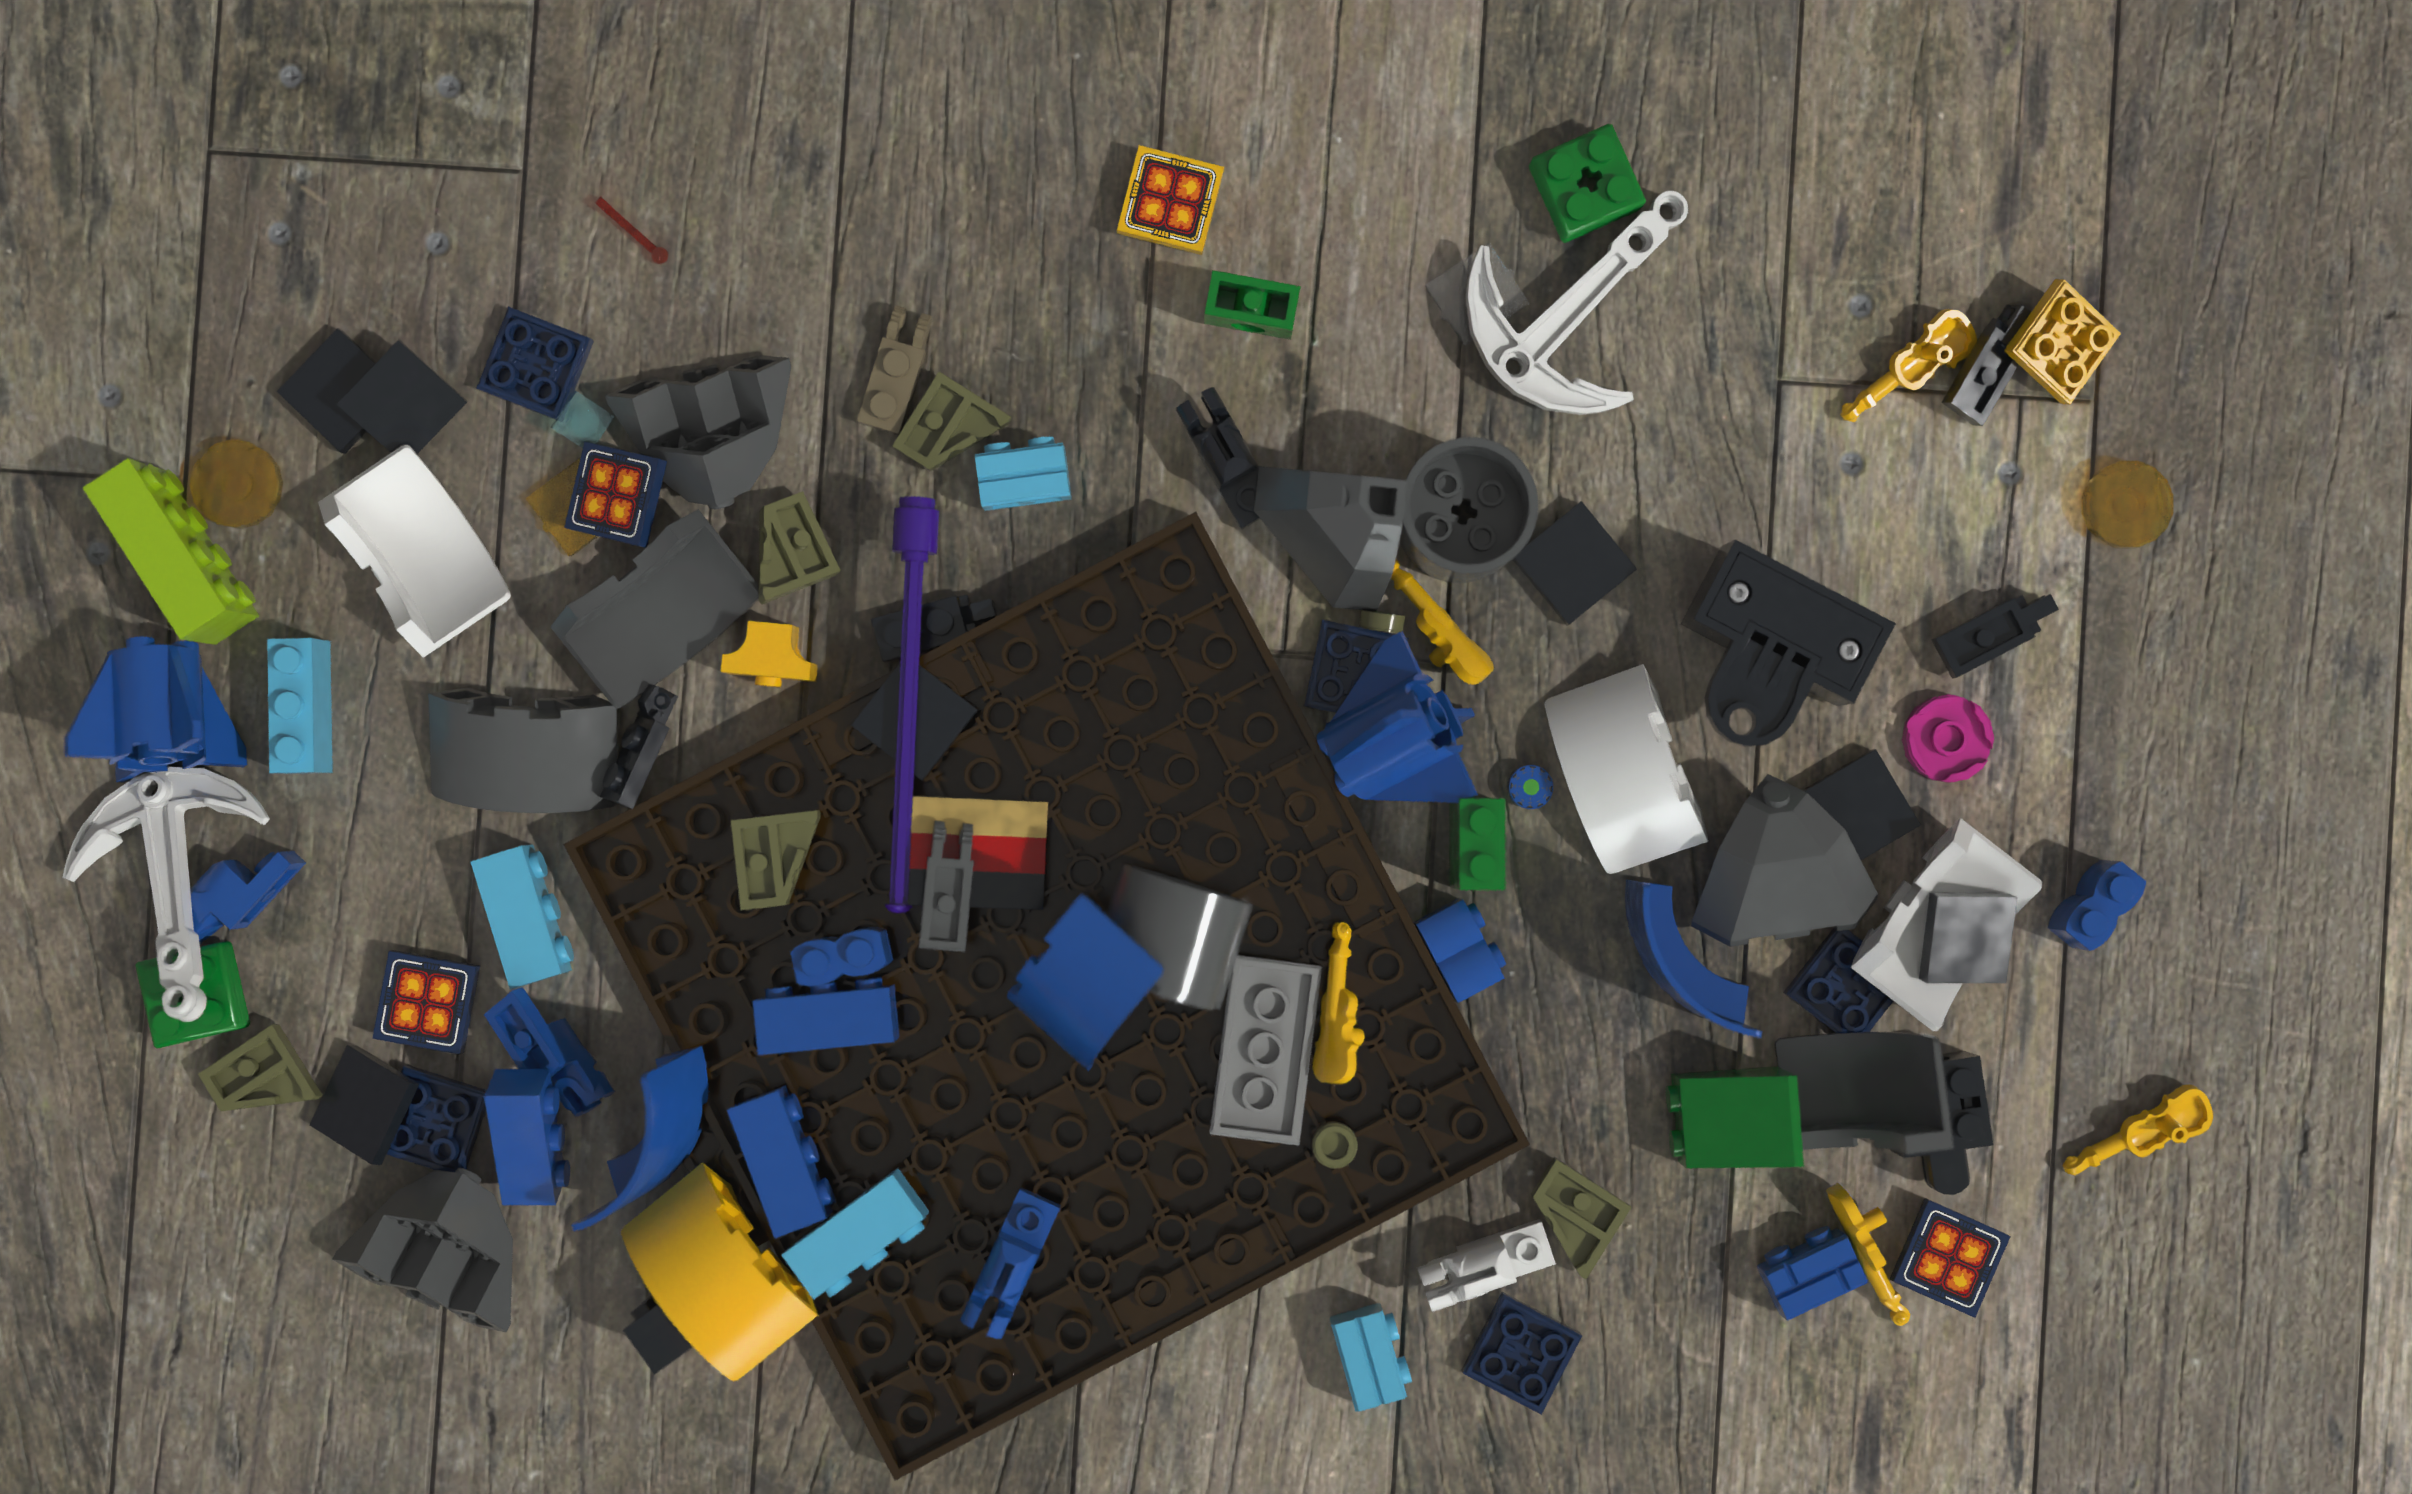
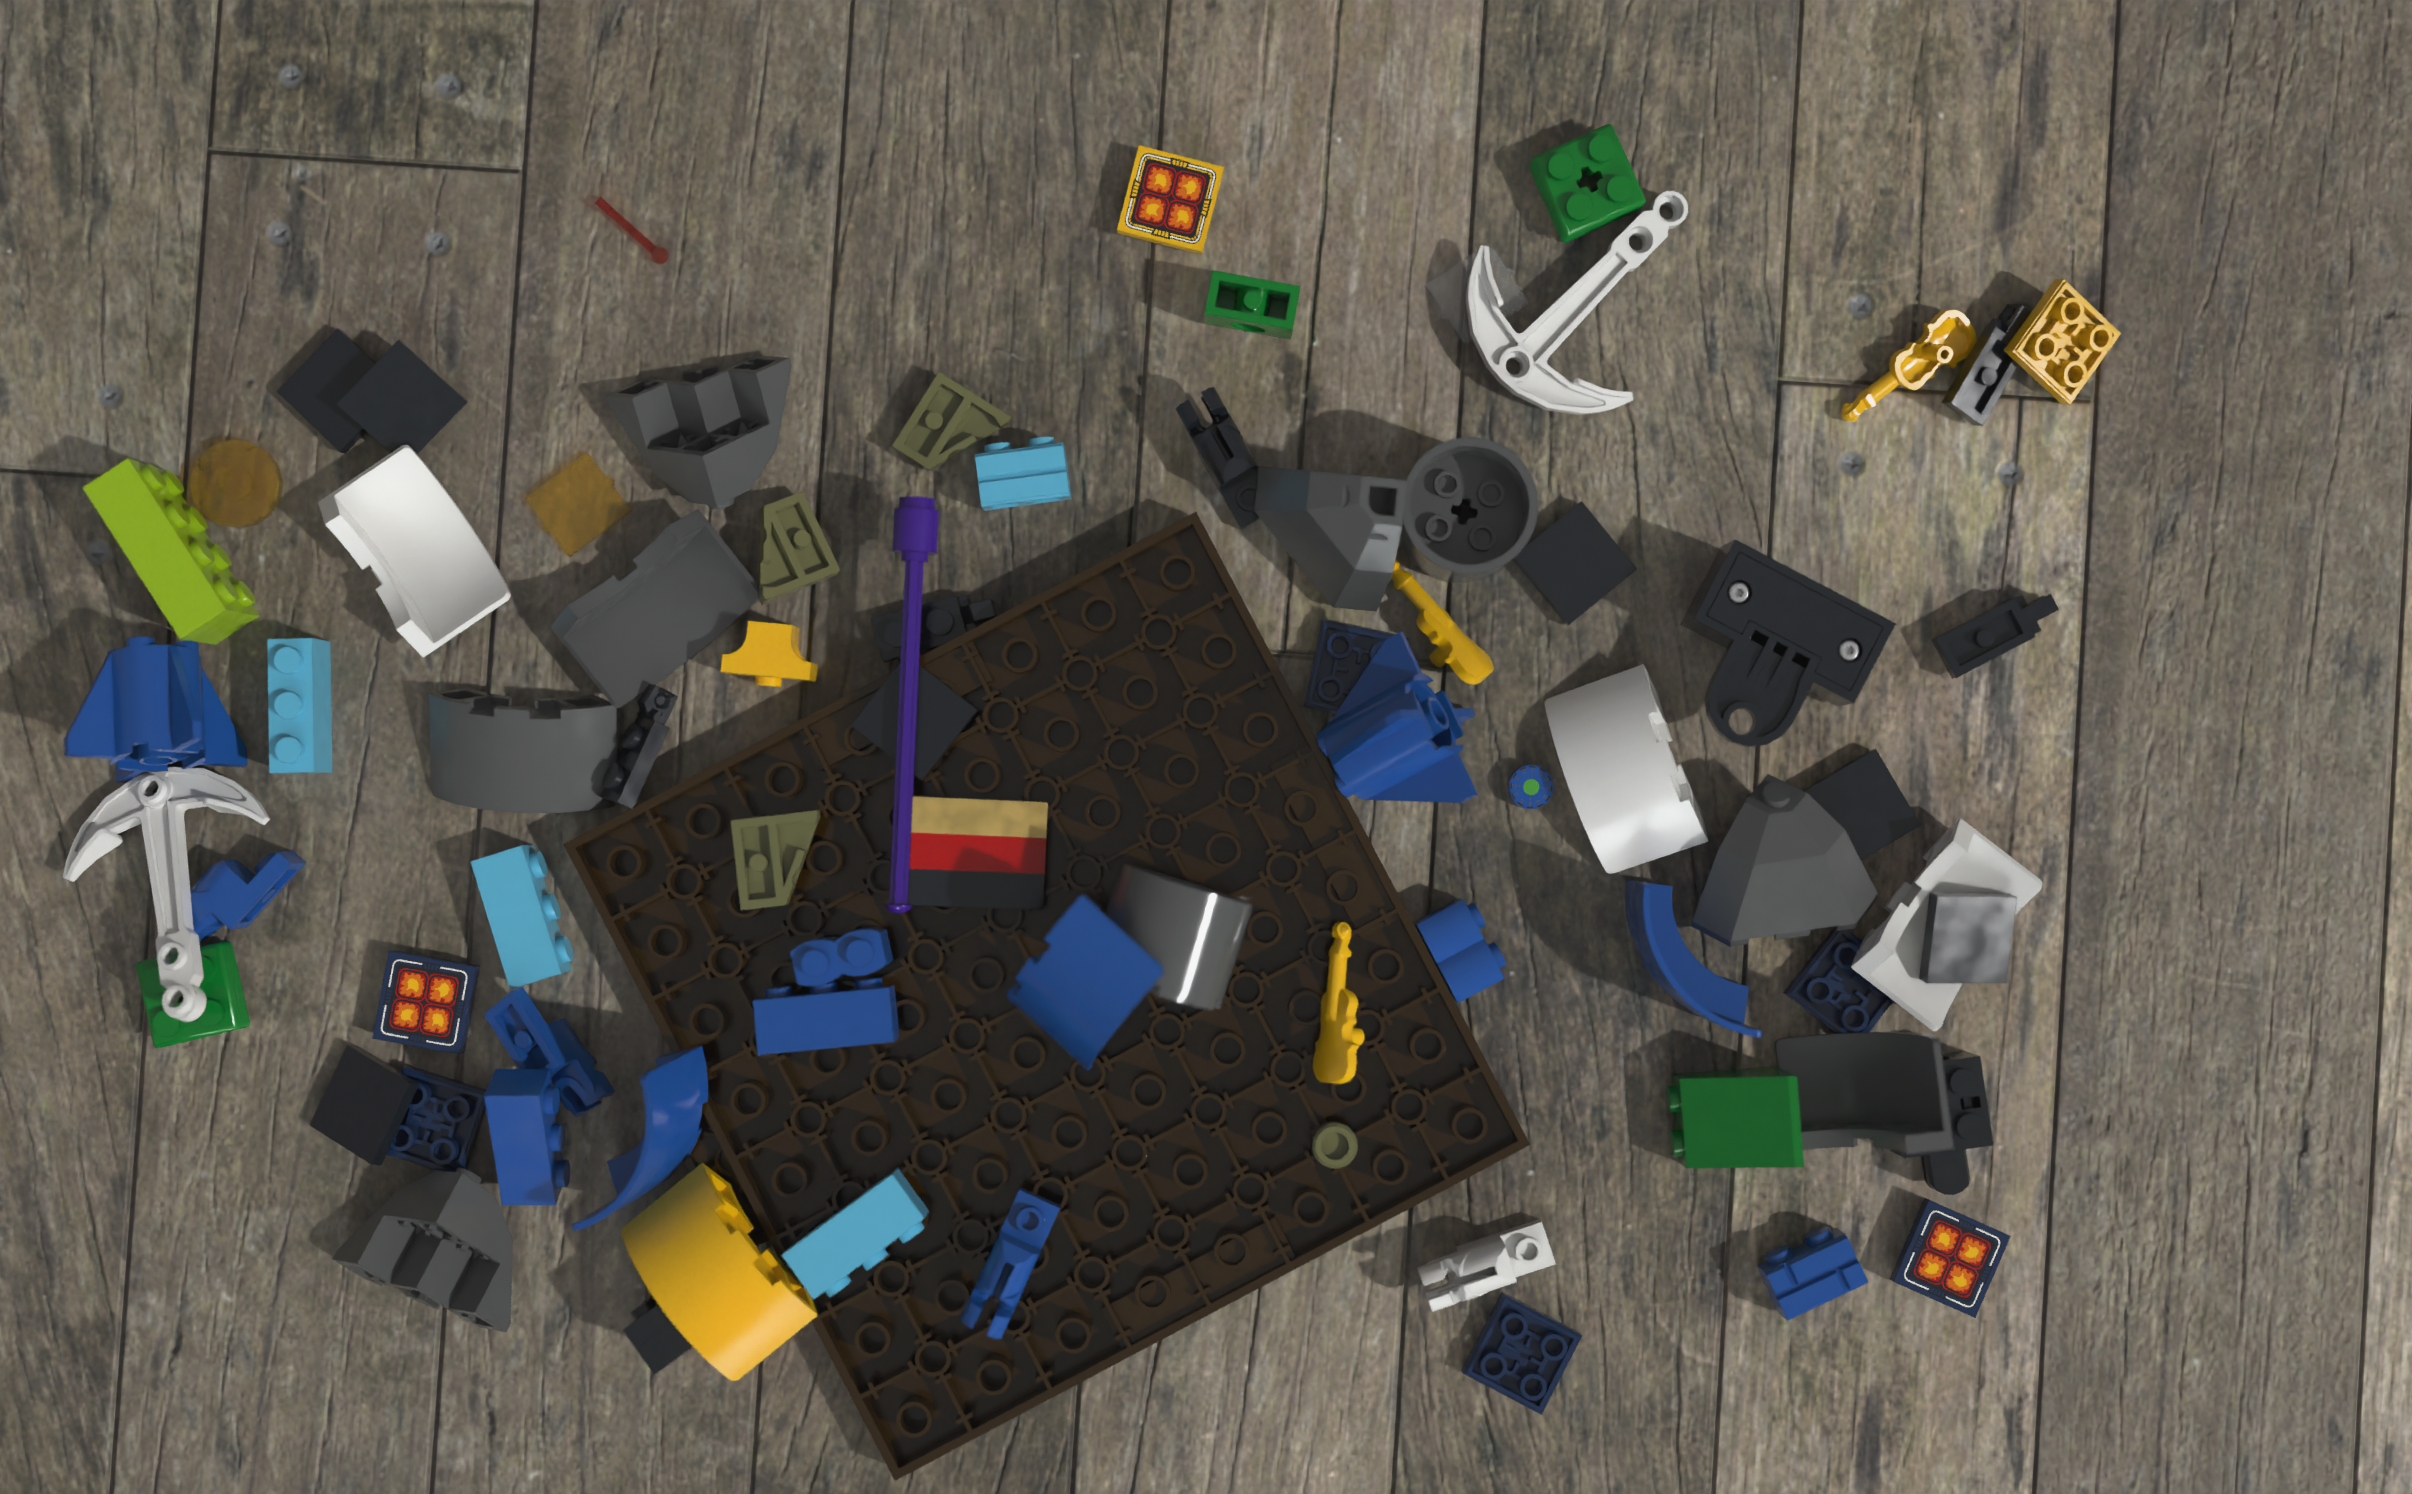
olive wing [198,1024,323,1111] -> none
dark blue tile [477,307,594,422] -> none
clear light blue plate [551,391,615,448] -> none
tile [564,441,667,548] -> none
blue brick [727,1085,835,1238] -> none
dark tan hinge [857,305,932,435] -> none
dark grey hinge [918,821,974,952] -> none
light grey tile [1210,955,1322,1146] -> none
medium azure brick [1330,1303,1412,1412] -> none
olive tile [1359,610,1405,633] -> none
green brick [1449,798,1506,890] -> none
olive wing [1531,1157,1632,1279] -> none
yellow piece [1826,1183,1910,1326] -> none
dark pink tile [1902,694,1994,783] -> none
blue brick [2048,860,2146,951] -> none
yellow piece [2062,1084,2213,1175] -> none
clear yellow tile [2082,461,2174,549] -> none

